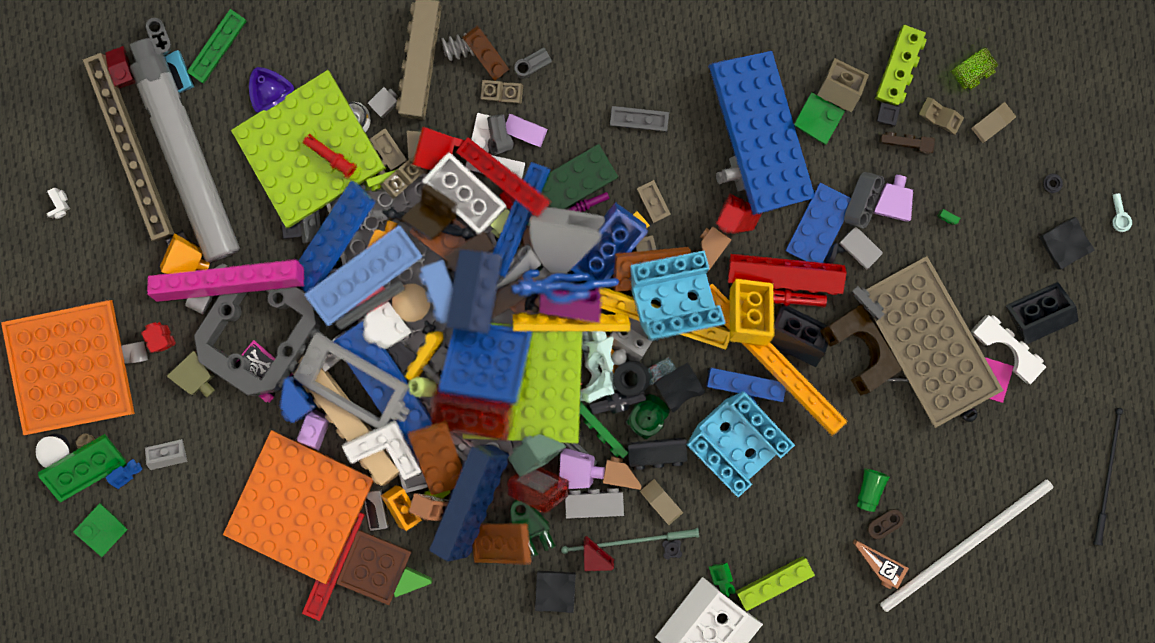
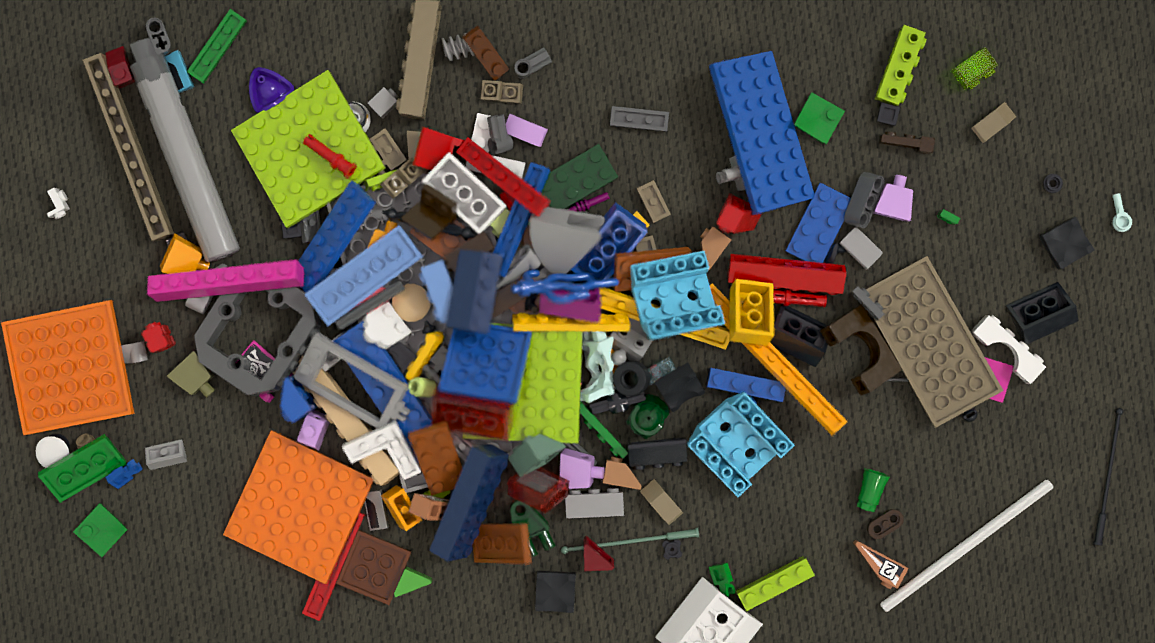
dark tan slope [817,58,869,112] -> none
dark tan slope [919,97,964,135] -> none

